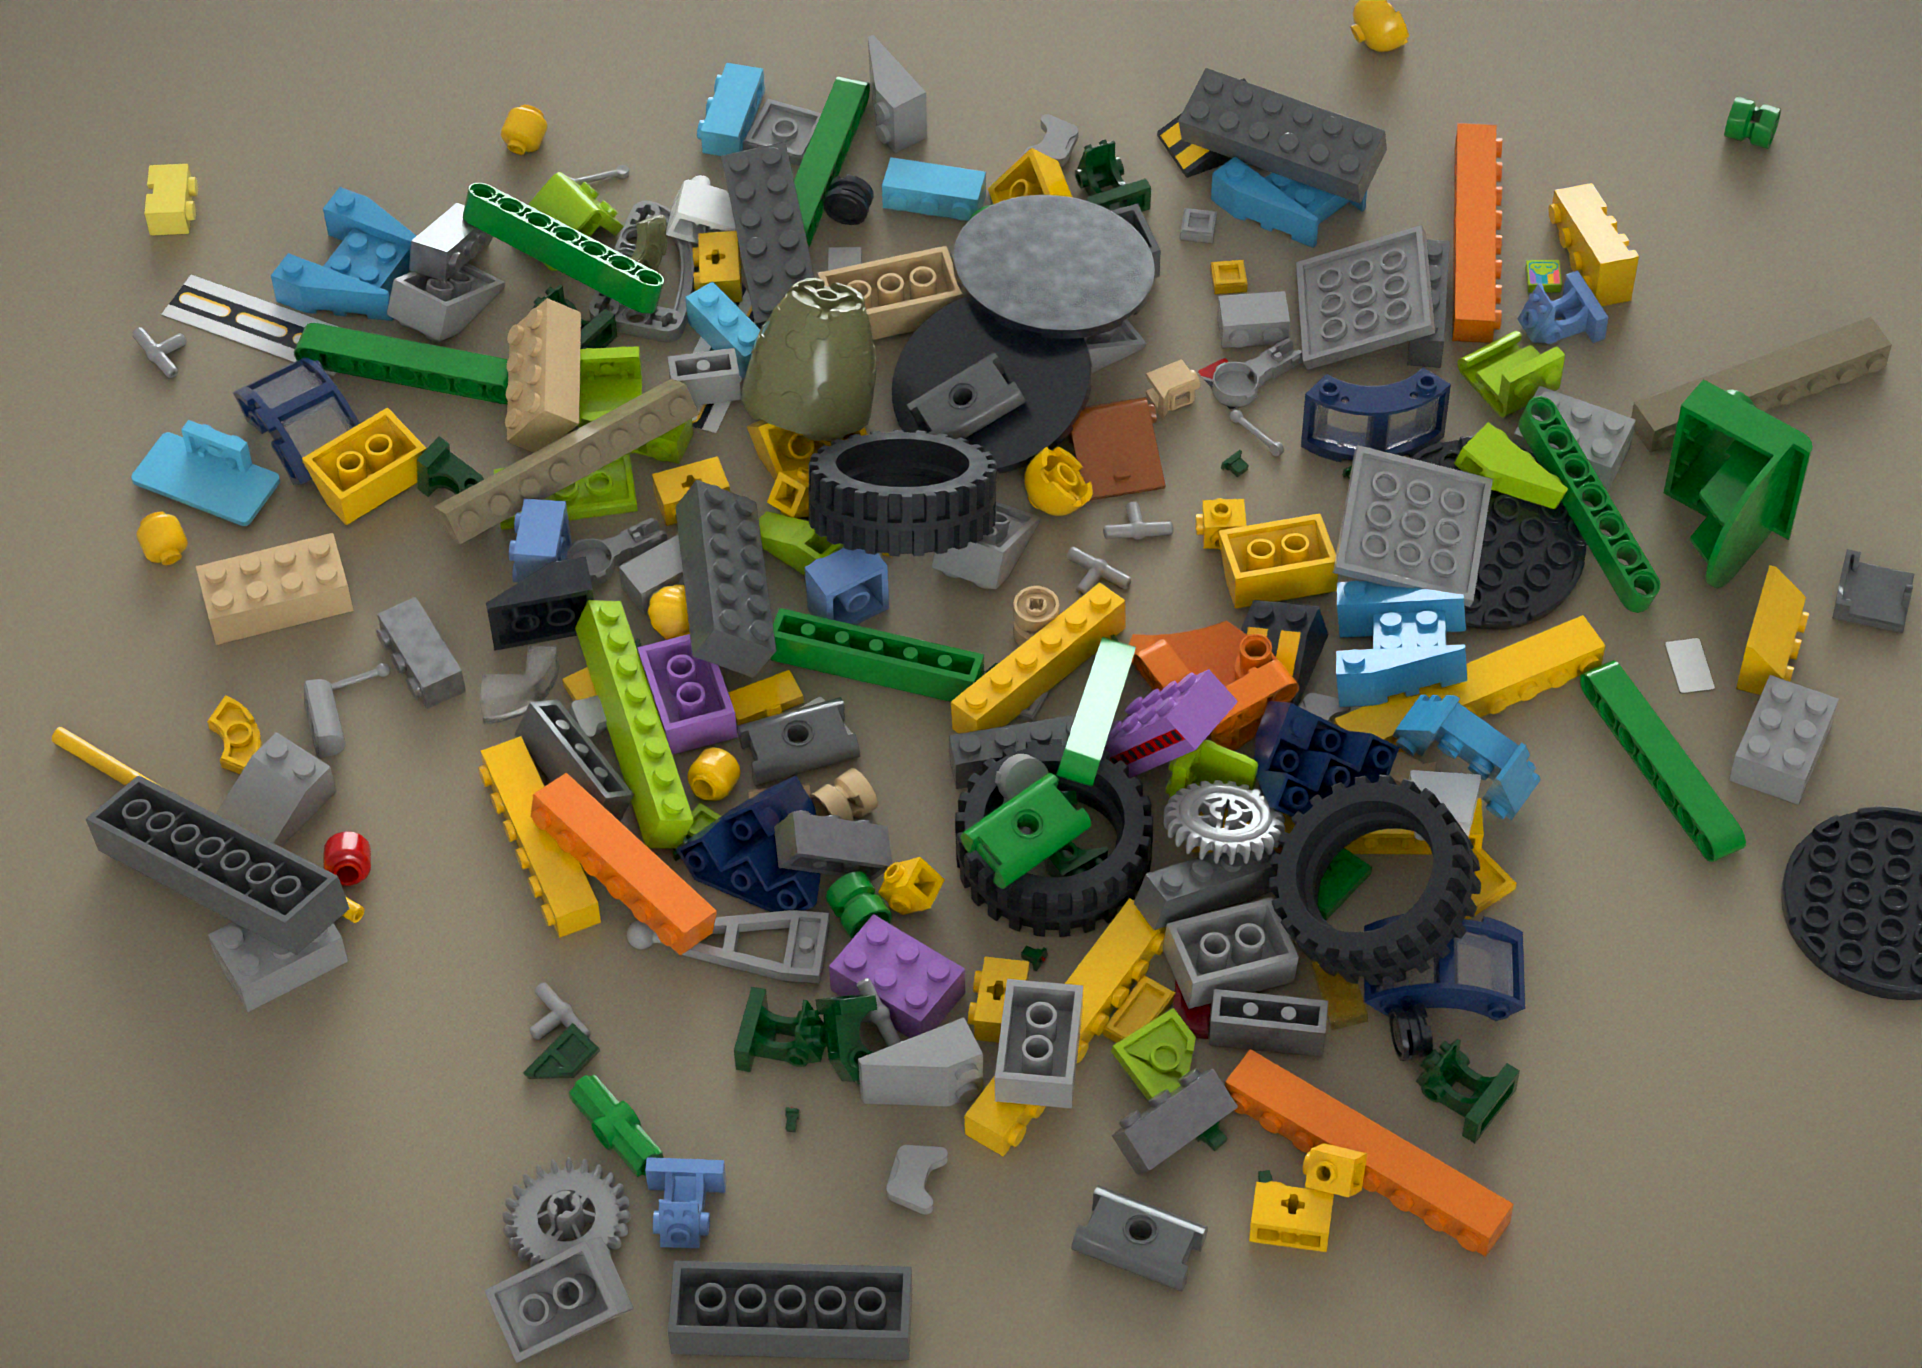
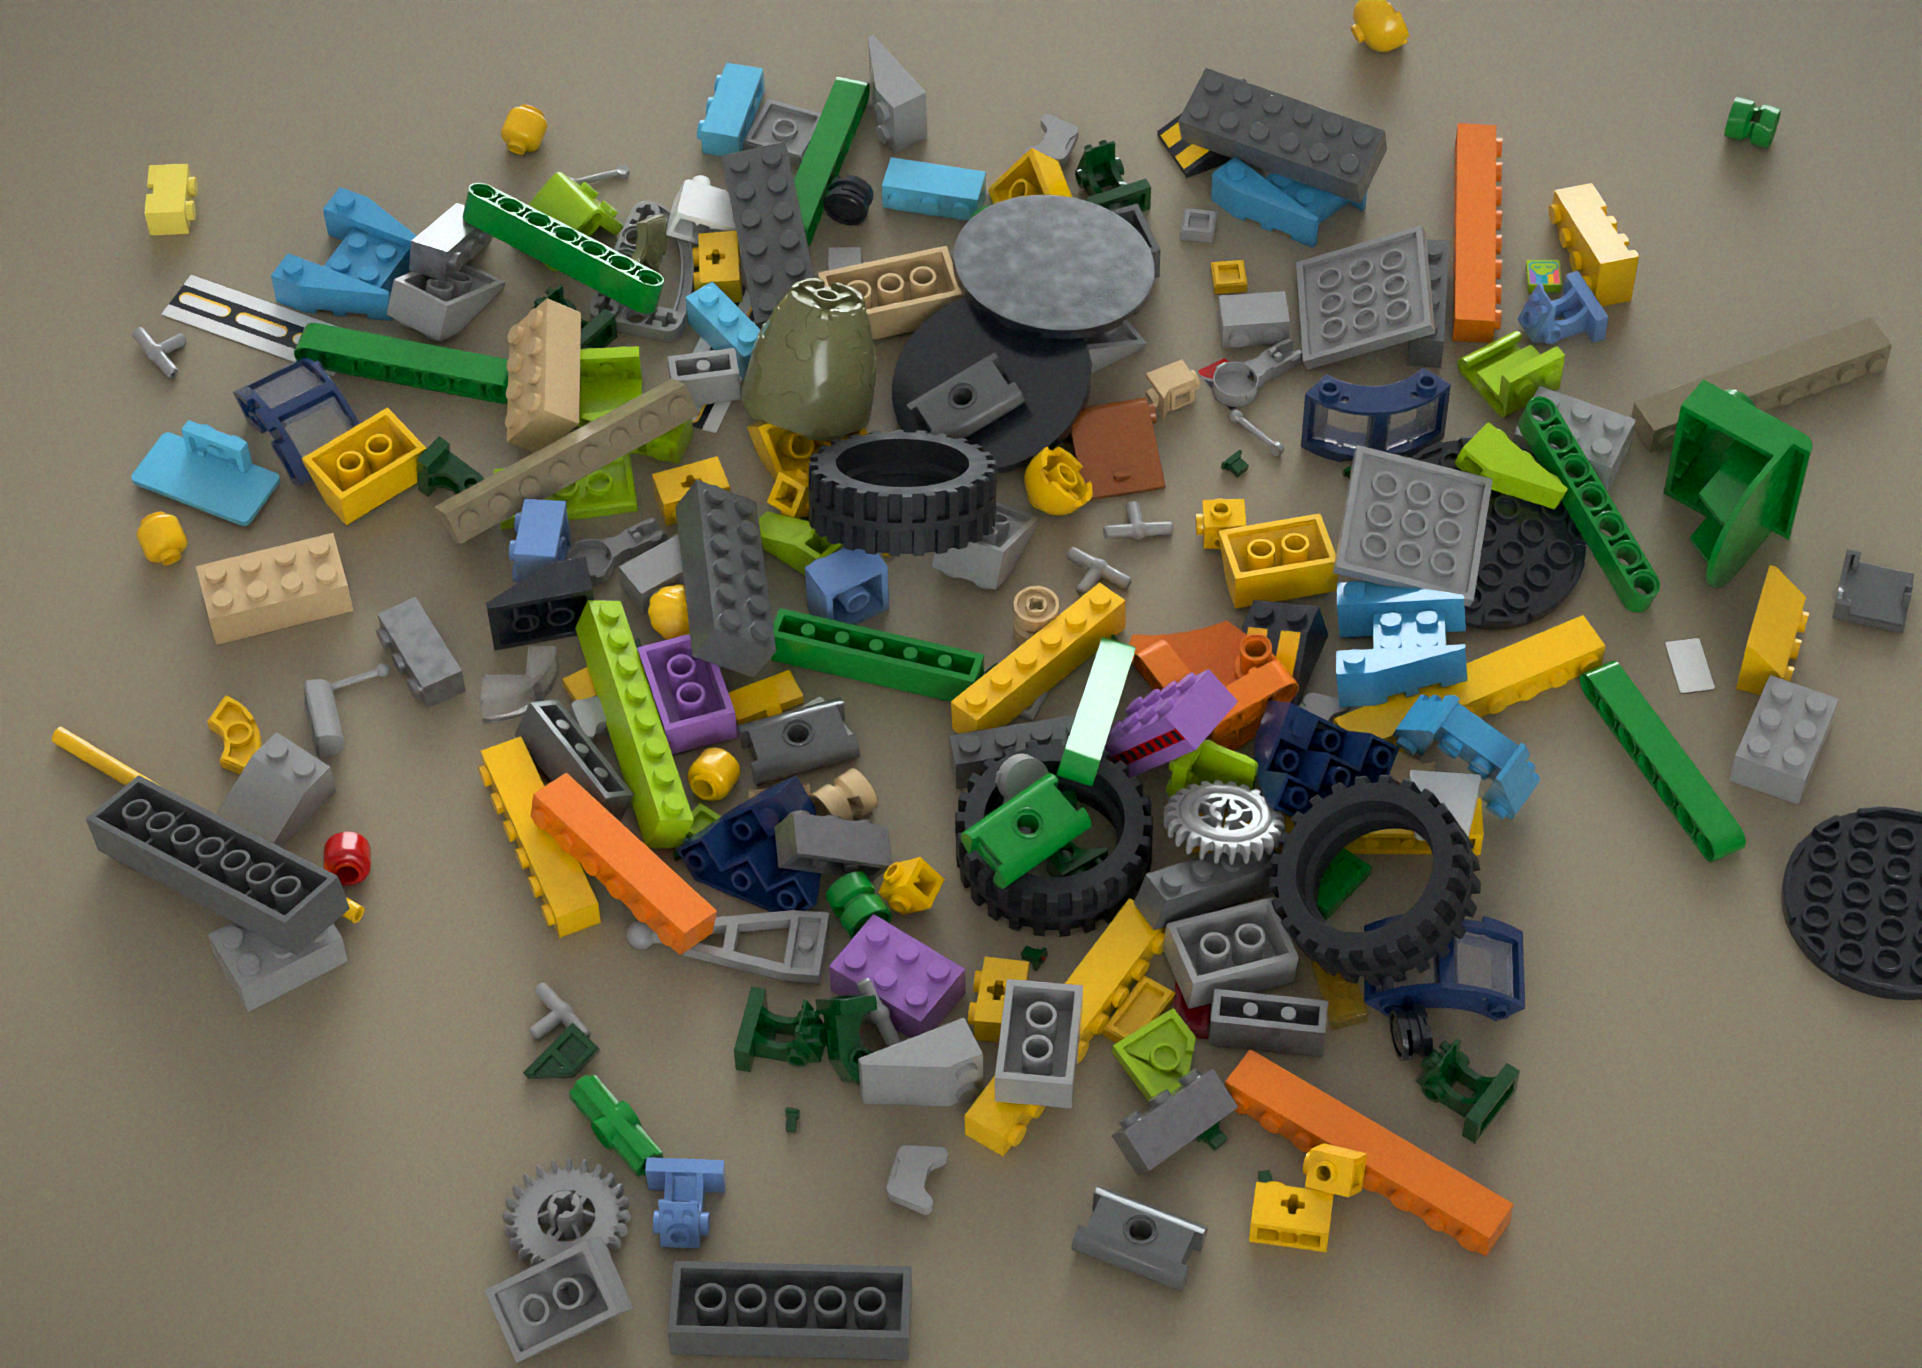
yellow tile [1464,839,1517,920] -> none

